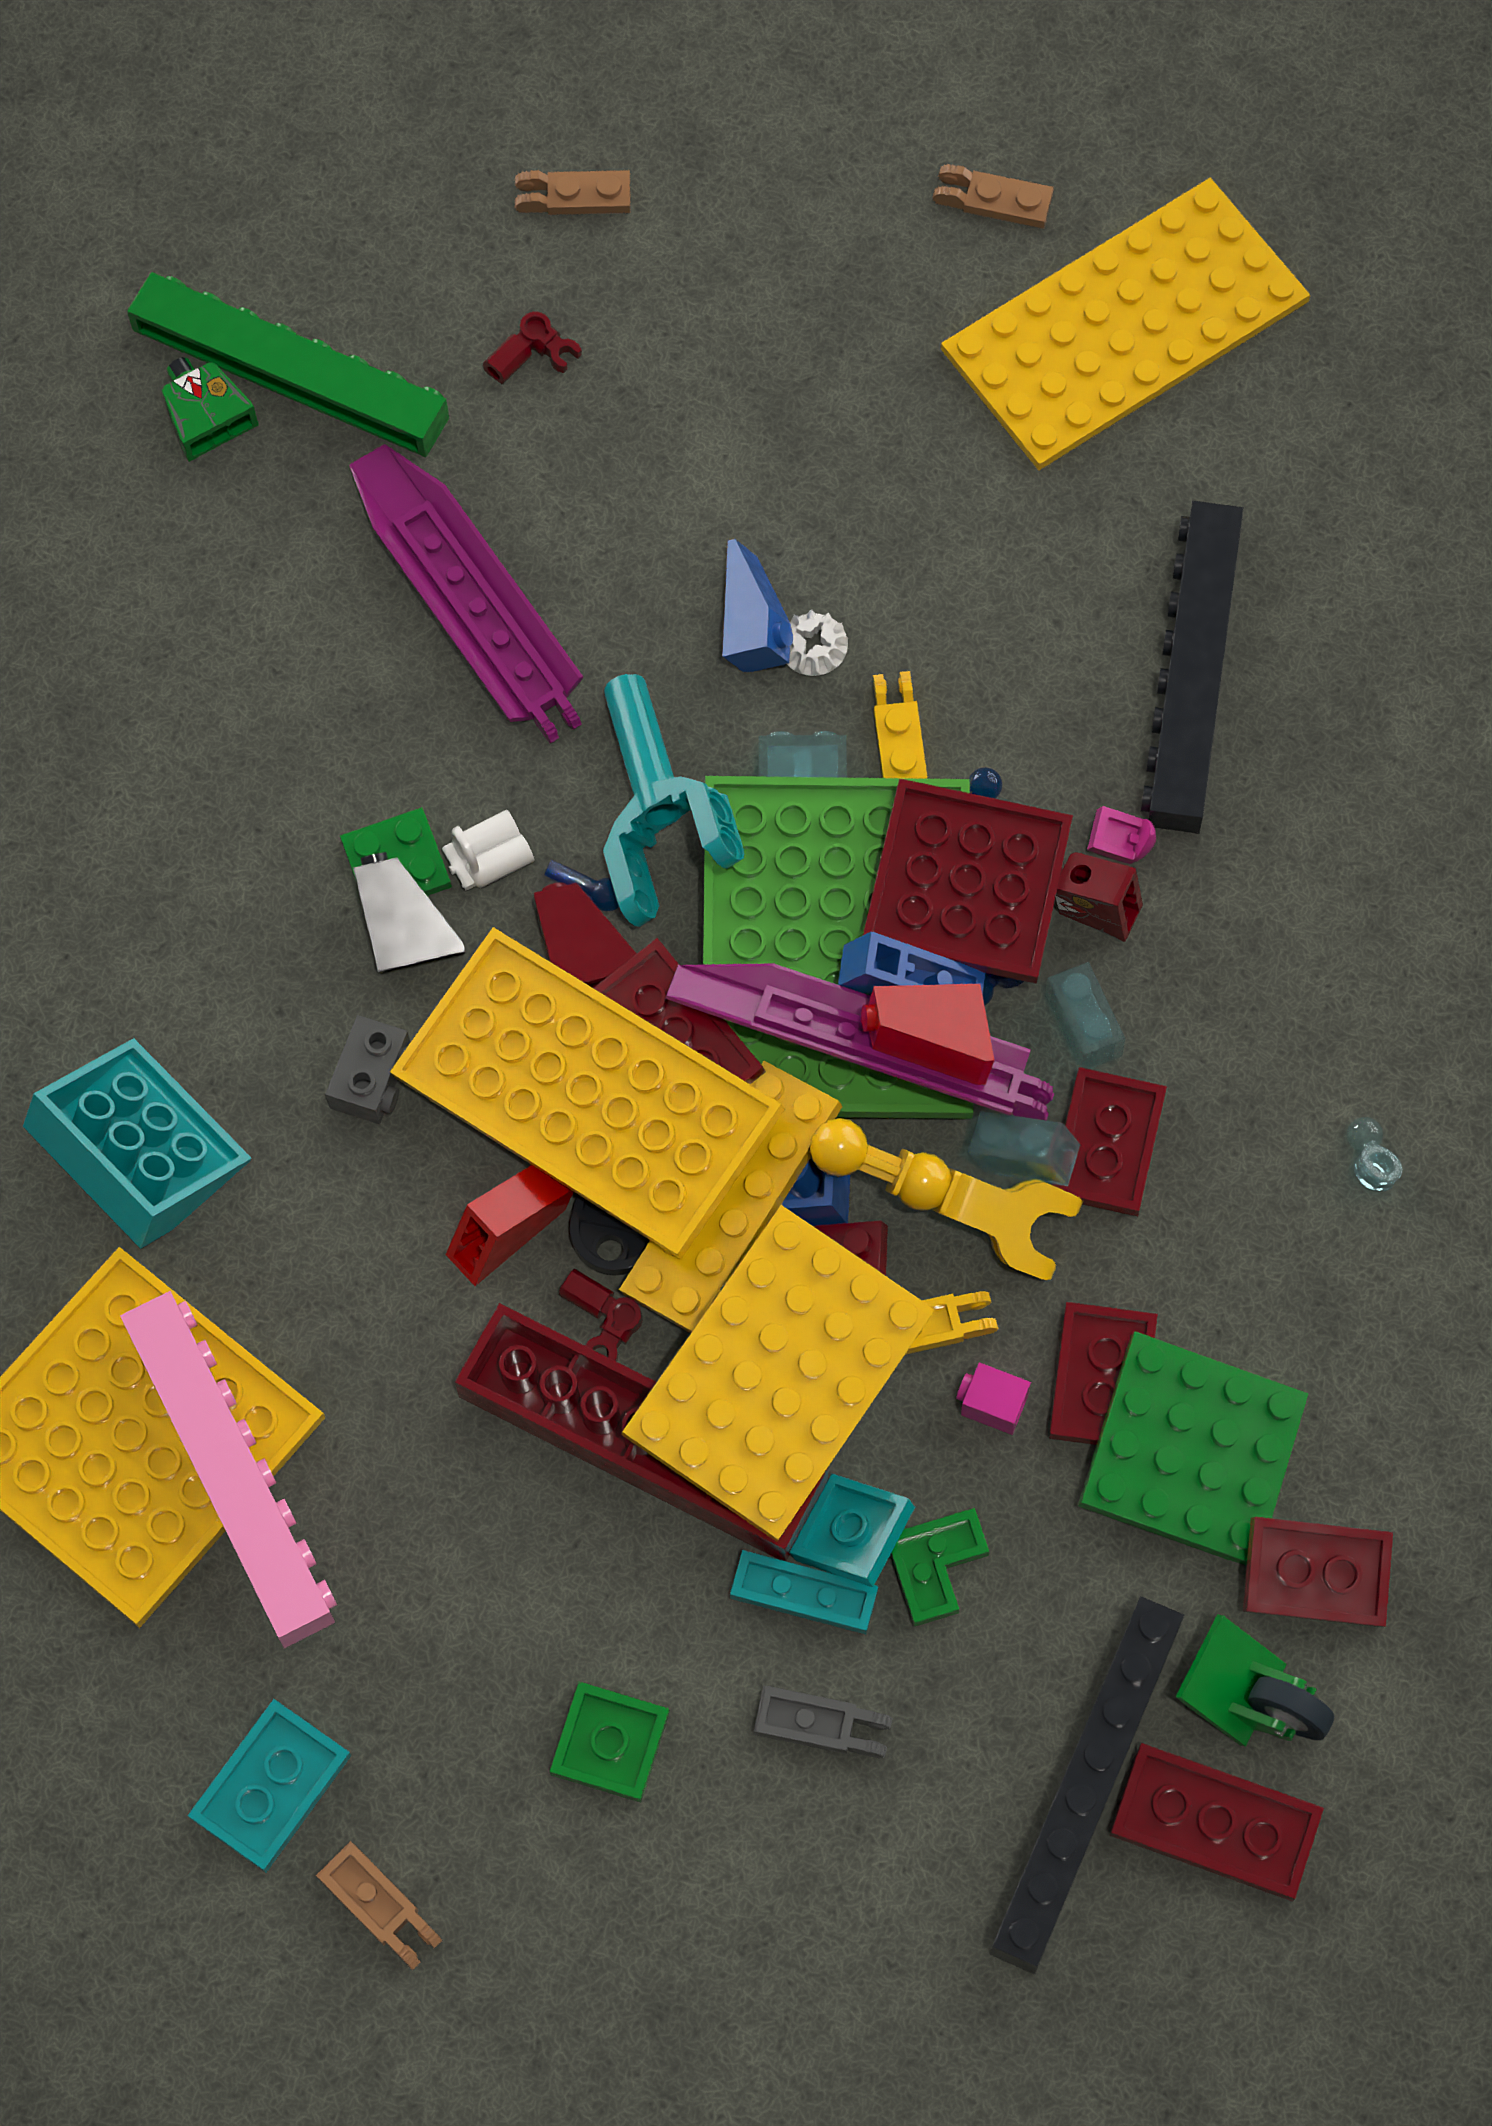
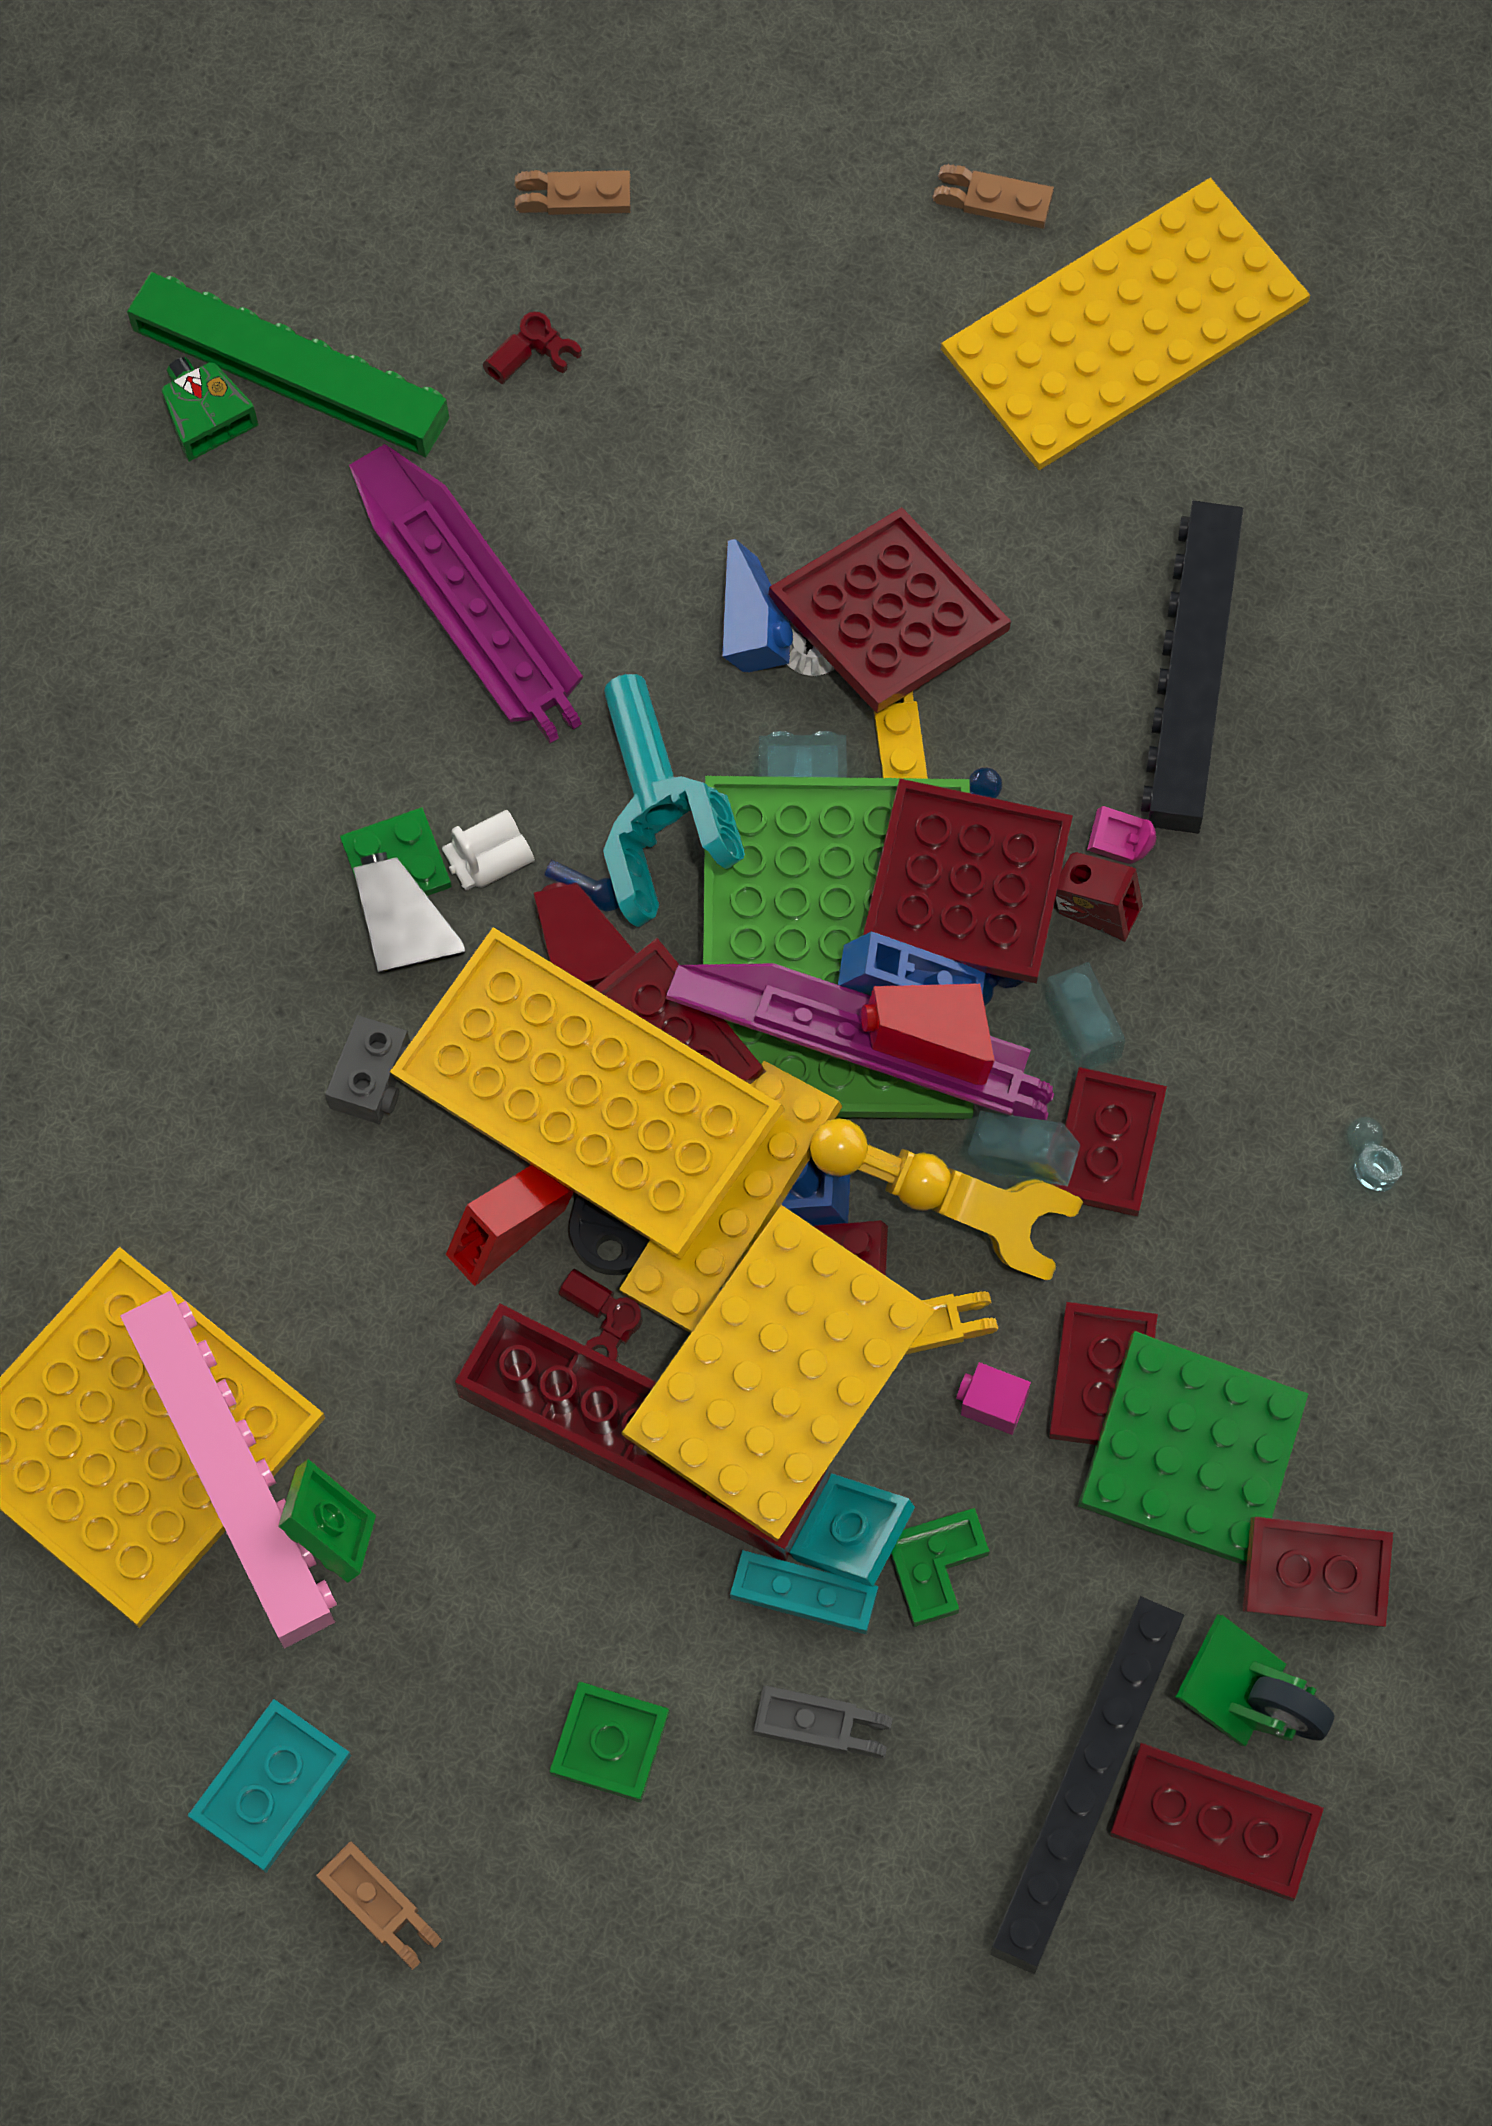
teal slope [23,1038,252,1249] -> none
none -> green plate [278,1459,376,1583]
none -> dark red plate [768,507,1011,713]

